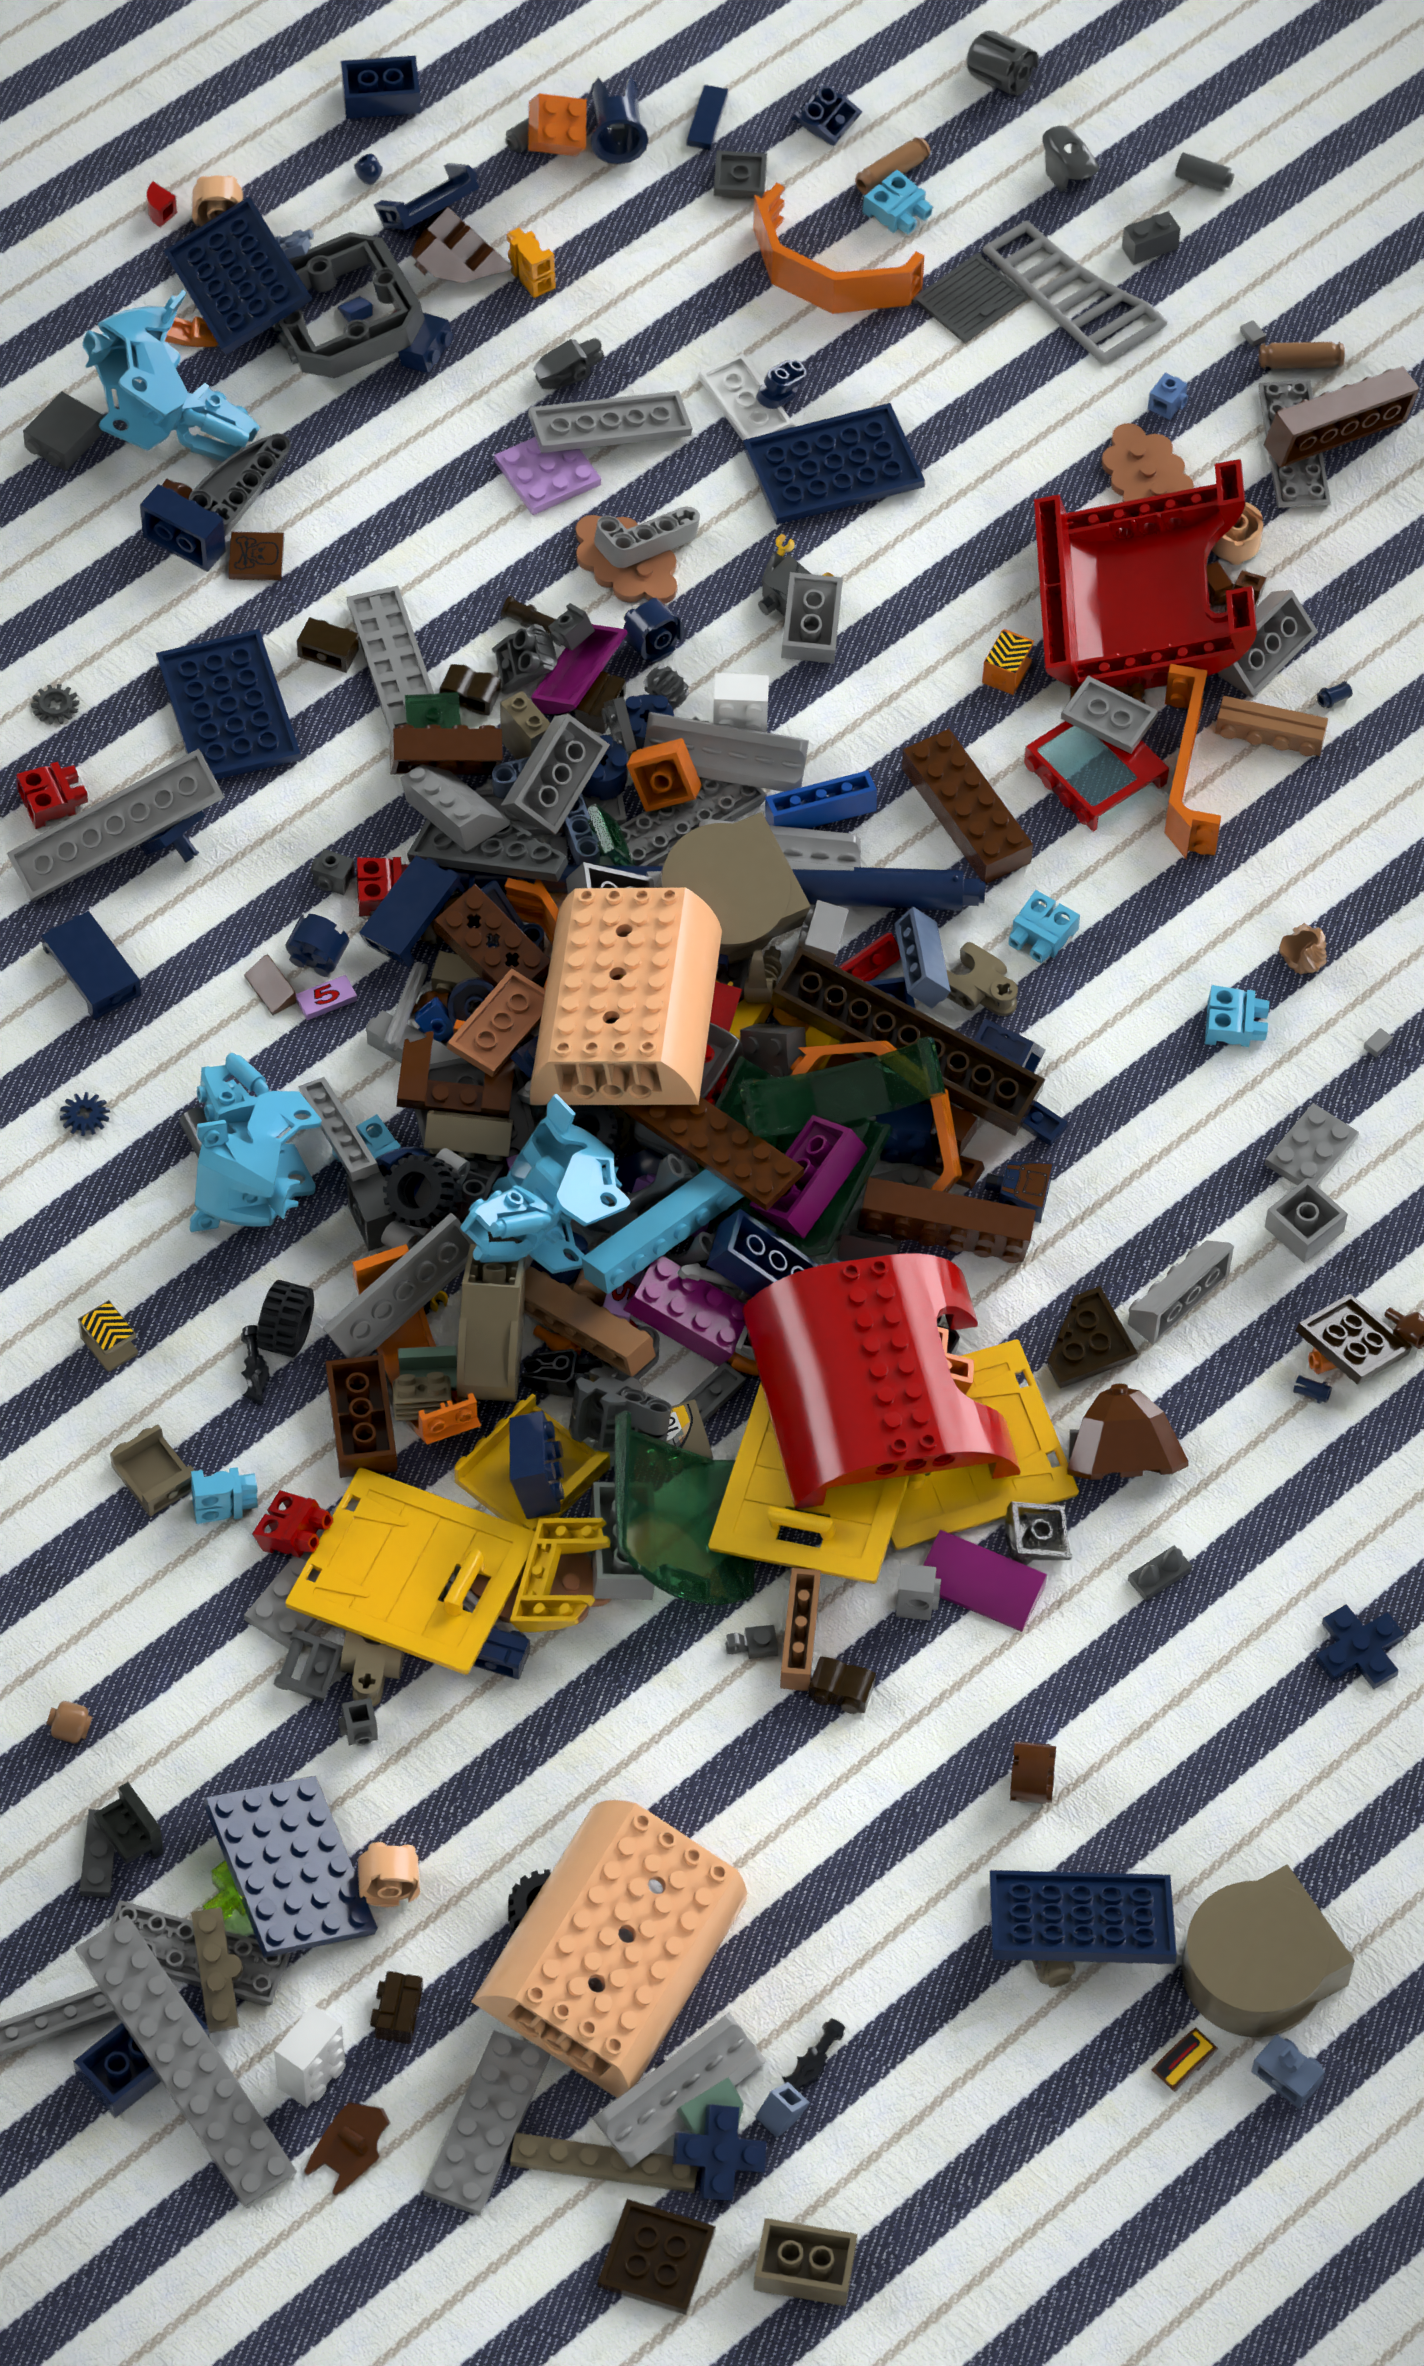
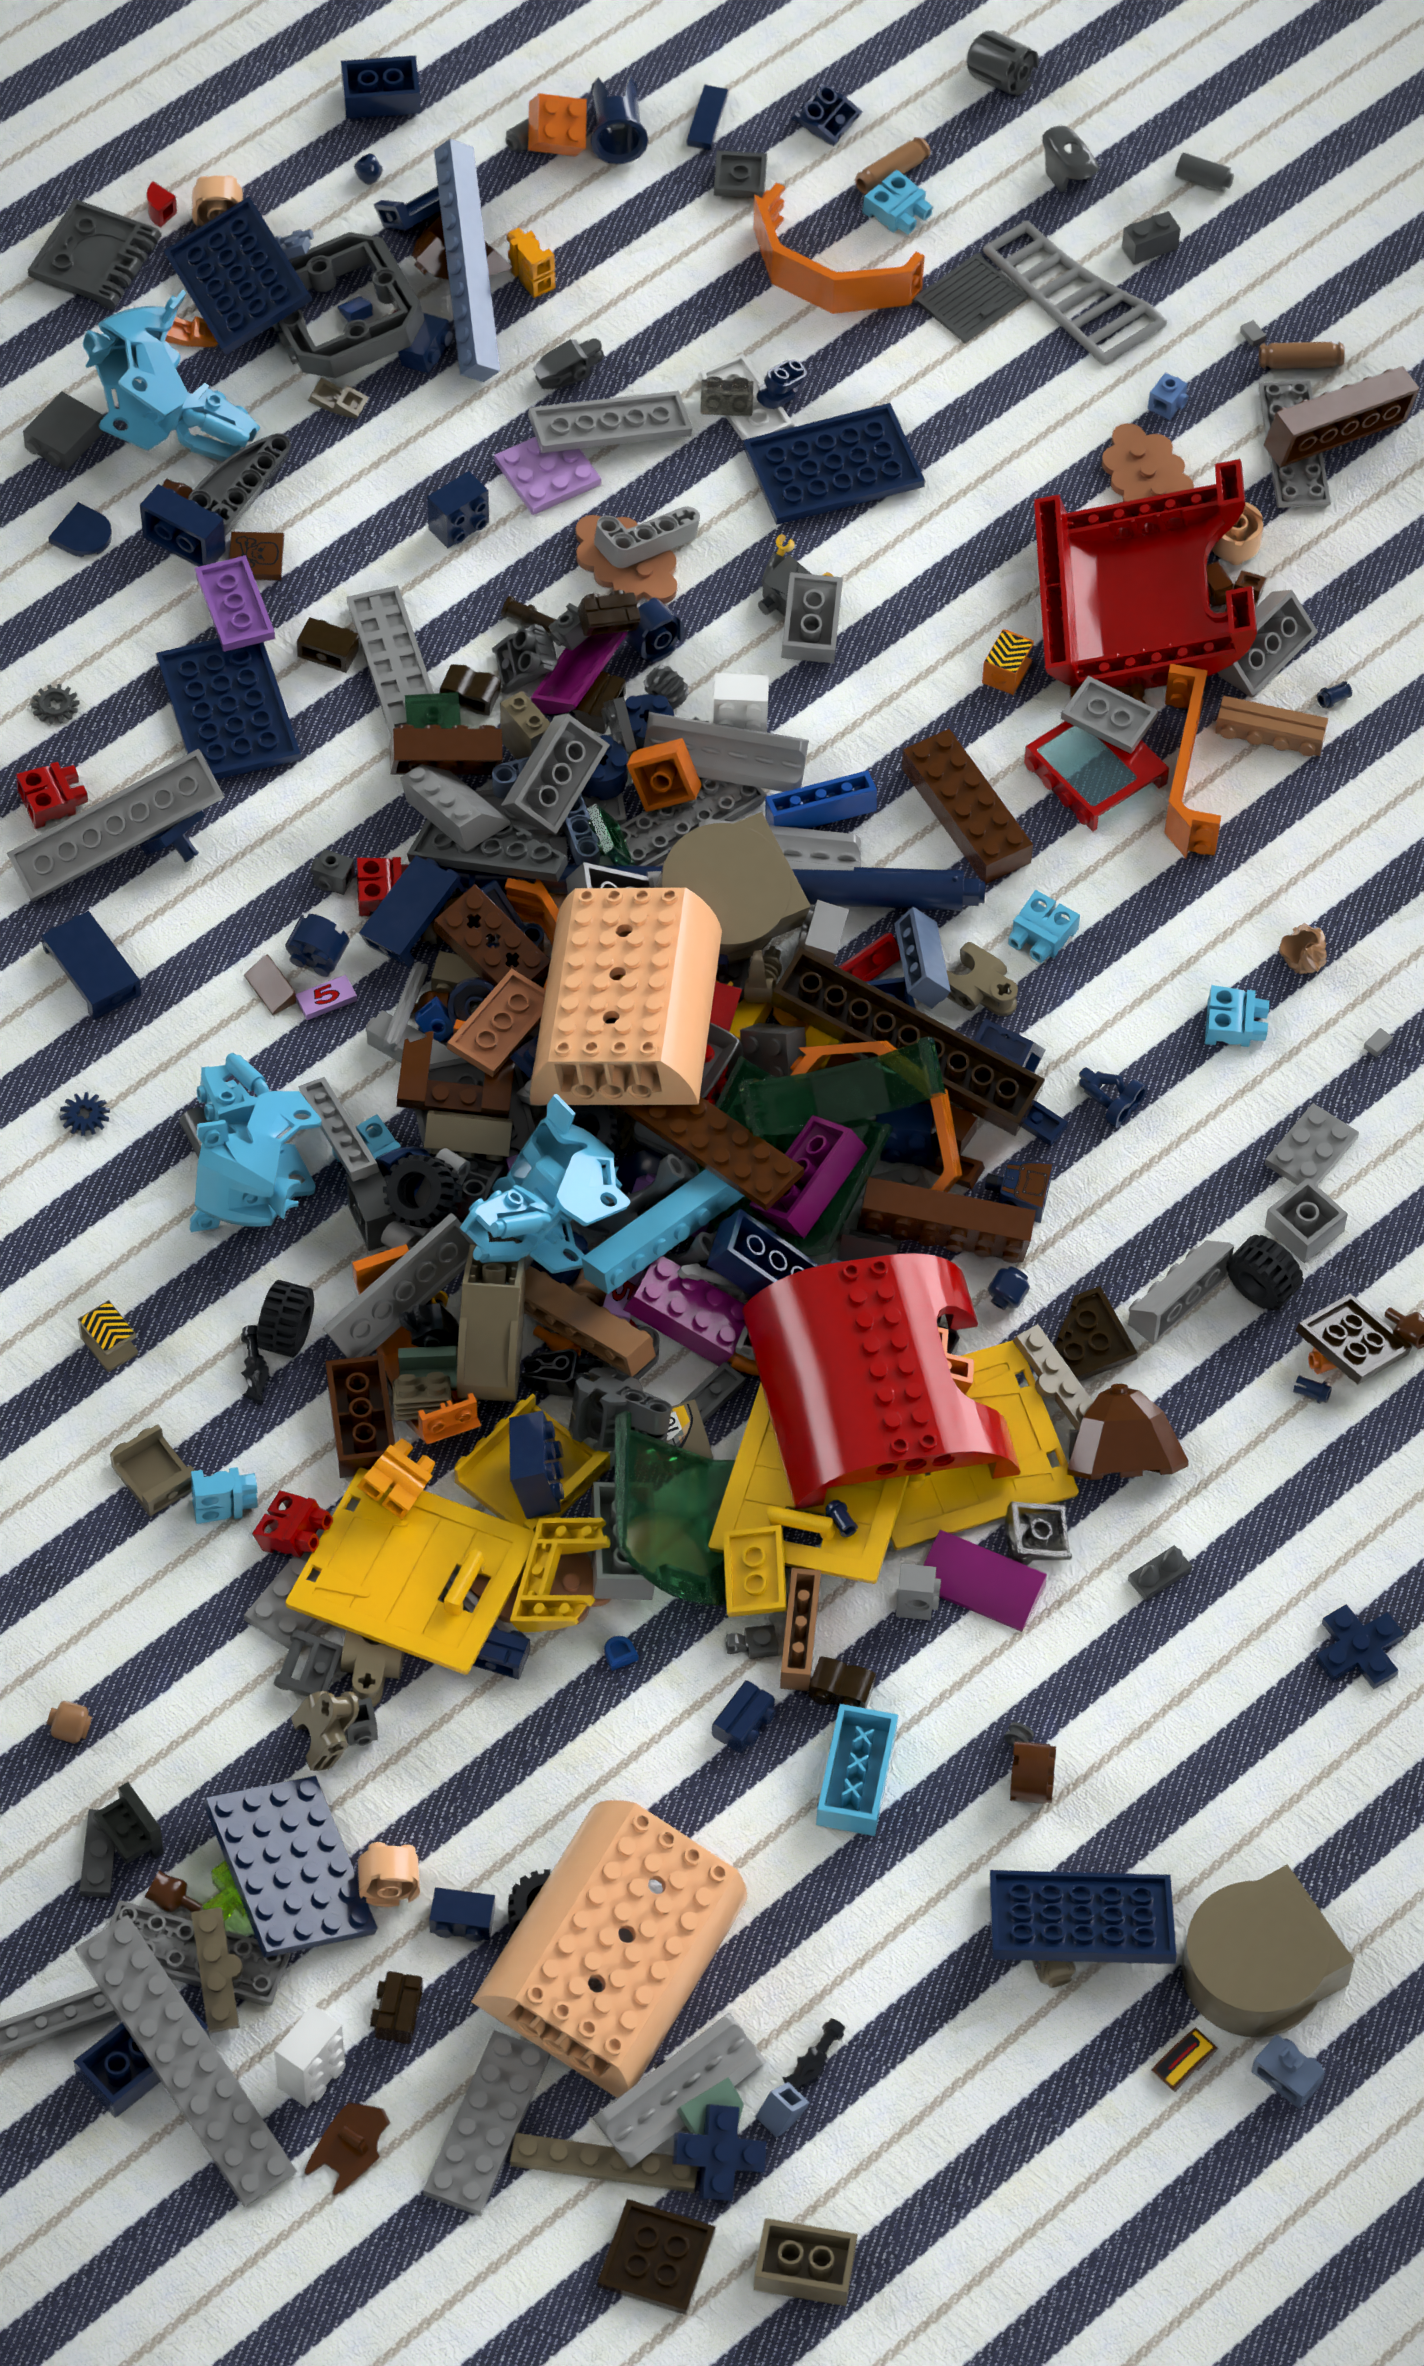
none -> dark grey hinge [28,199,162,309]
none -> dark blue tile [48,502,112,557]
none -> reddish brown piece [144,1870,203,1913]
none -> medium lavender plate [195,555,275,652]
none -> dark tan piece [291,1691,359,1771]
none -> dark tan slope [308,377,369,419]
none -> light orange hips [357,1438,435,1520]
none -> black hinge [398,1304,459,1347]
none -> dark blue brick [427,471,489,549]
none -> dark blue brick [429,1887,495,1942]
none -> brick [434,139,500,382]
none -> dark brown brick [578,590,641,637]
none -> blue tile [604,1636,639,1671]
none -> clear smoke bracket [700,376,754,416]
none -> dark blue brick [712,1680,776,1753]
none -> yellow plate [723,1525,787,1617]
none -> medium azure brick [816,1704,898,1836]
none -> dark blue pin [825,1500,858,1537]
none -> dark blue head [988,1266,1030,1310]
none -> dark grey bush [1004,1722,1034,1747]
none -> hinge [1013,1324,1093,1430]
none -> dark blue piece [1079,1067,1148,1128]
none -> black tyre [1226,1234,1304,1311]

